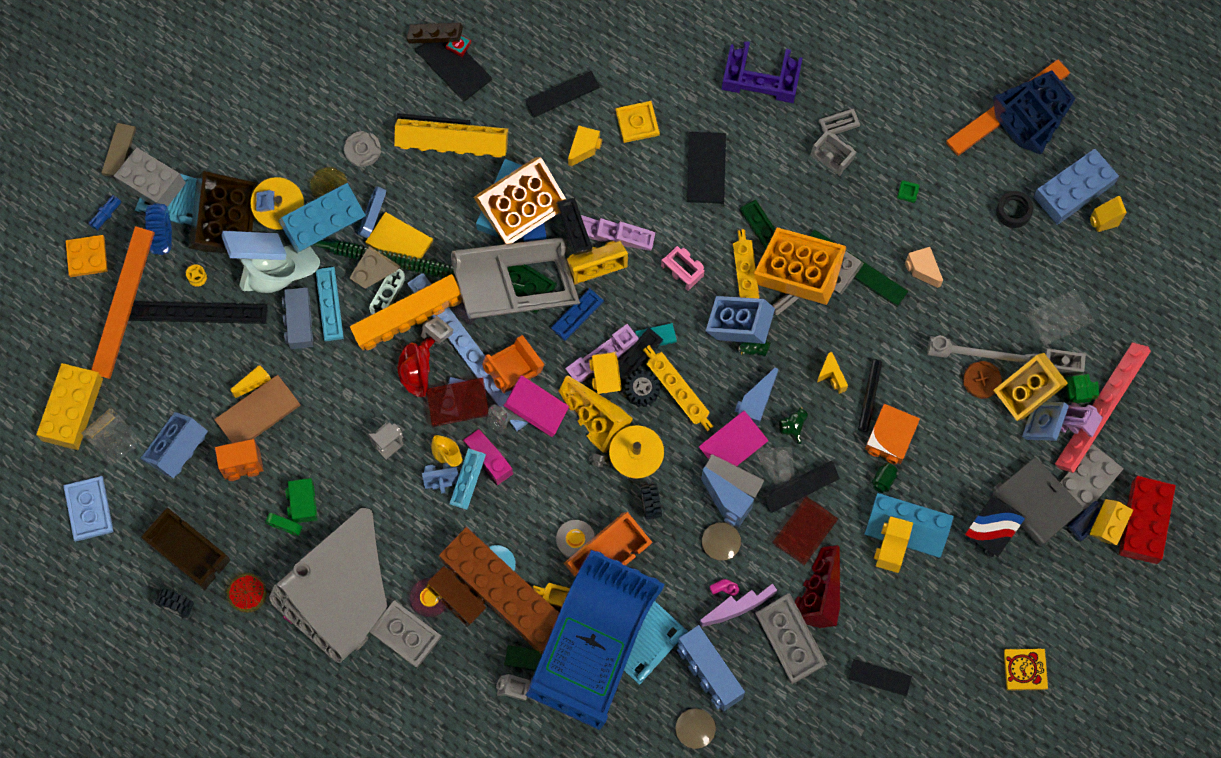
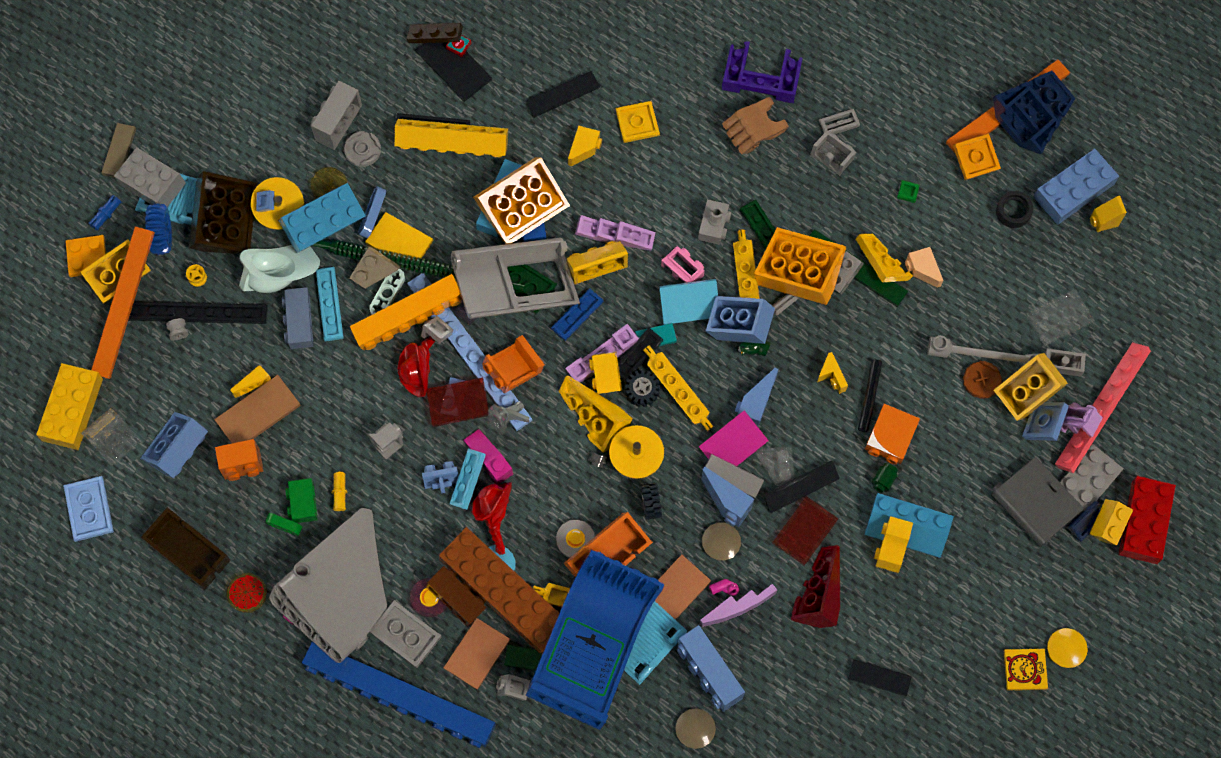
black wheel [155,588,195,618] -> none
light blue tile [222,231,287,260] -> none
yellow cap [431,435,463,467] -> none
dark pink tile [504,375,569,437] -> none
black tile [556,198,593,256] -> none
black tile [687,132,726,204] -> none
light grey tile [755,594,828,684] -> none
dark green animal [779,407,808,444] -> none
panel [965,494,1026,557] -> none
green hair [1065,374,1099,404] -> none
none -> yellow brick [80,239,151,304]
none -> light grey wheel [166,318,189,340]
none -> blue brick [302,641,496,748]
none -> light grey brick [311,81,362,150]
none -> yellow axle [332,472,347,511]
none -> nougat tile [444,618,510,690]
none -> red hat [472,482,512,555]
none -> nougat tile [655,555,711,620]
none -> medium azure tile [659,279,718,325]
none -> light grey brick [698,199,732,245]
none -> medium nougat piece [722,97,789,154]
none -> yellow wing [856,234,913,282]
none -> light orange plate [953,134,1001,180]
none -> yellow dish [1047,628,1088,668]

